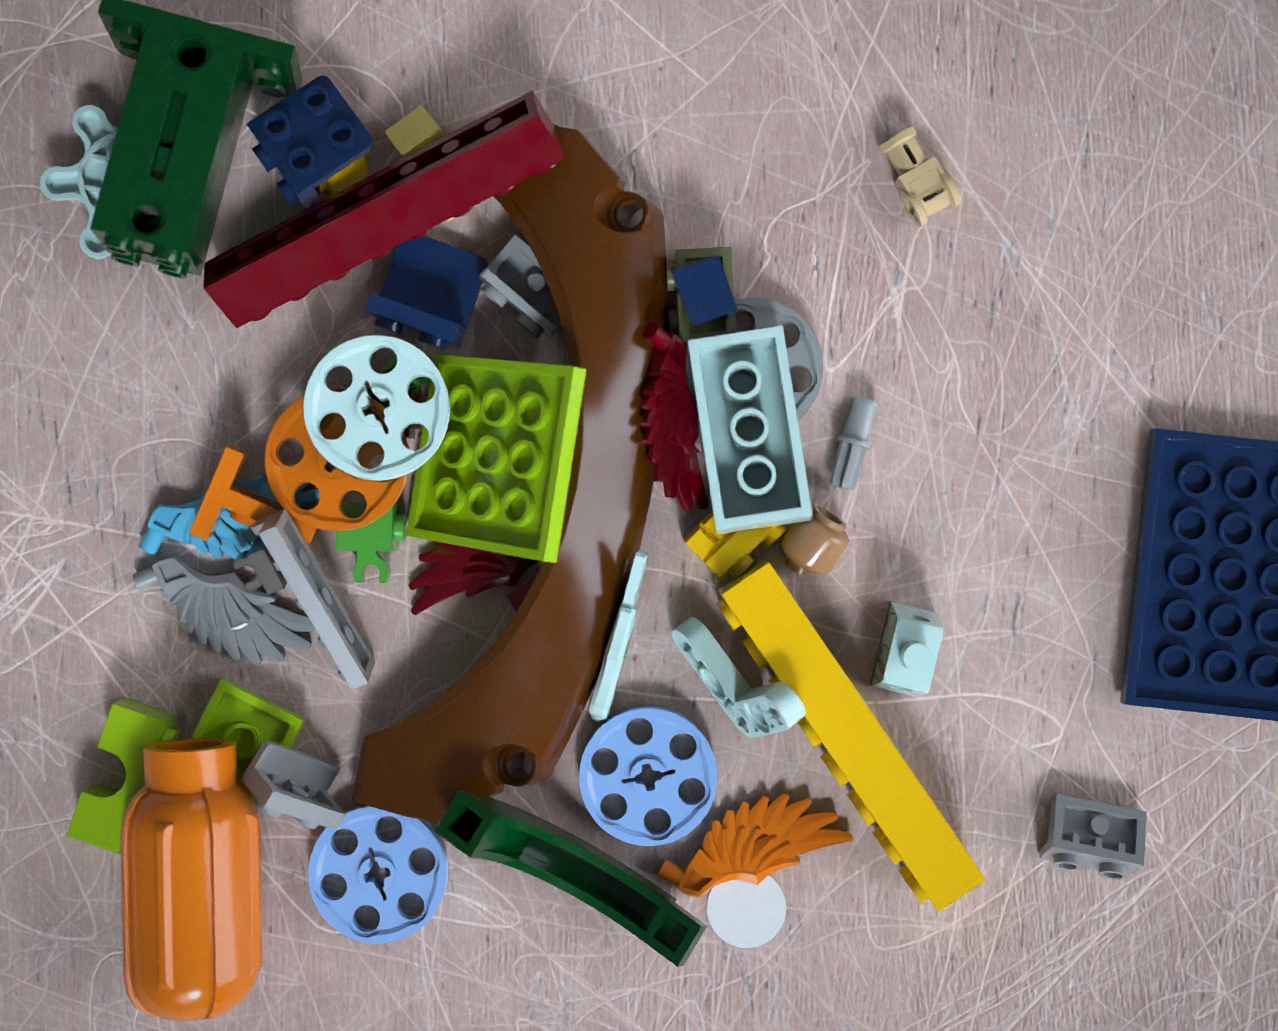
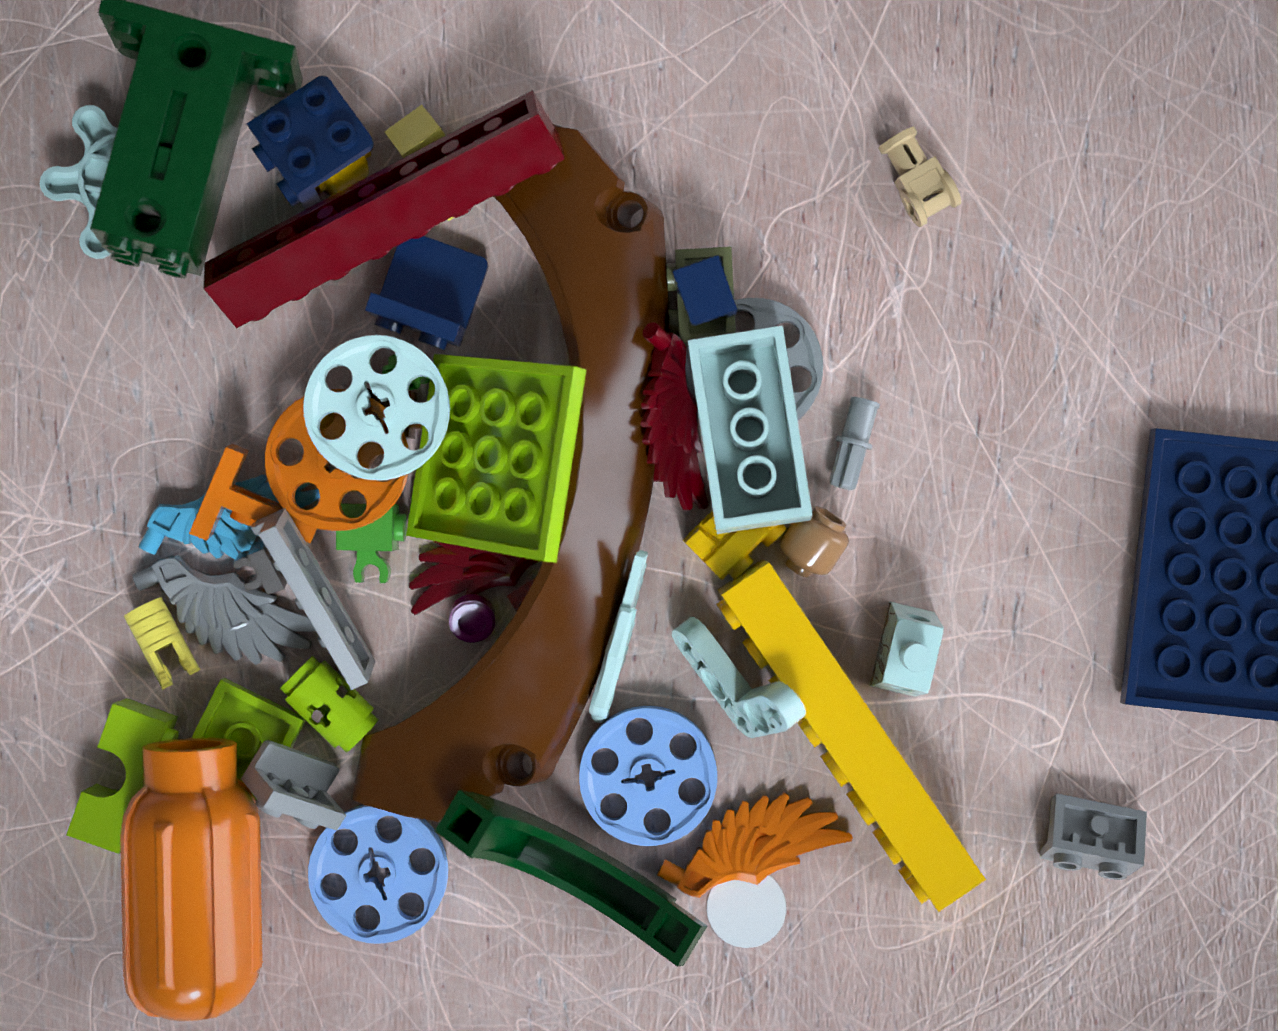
light grey bracket [479,235,561,339] -> none
none -> light yellow hinge [123,597,200,690]
none -> lime piece [280,655,379,753]
none -> magenta tile [449,594,495,643]

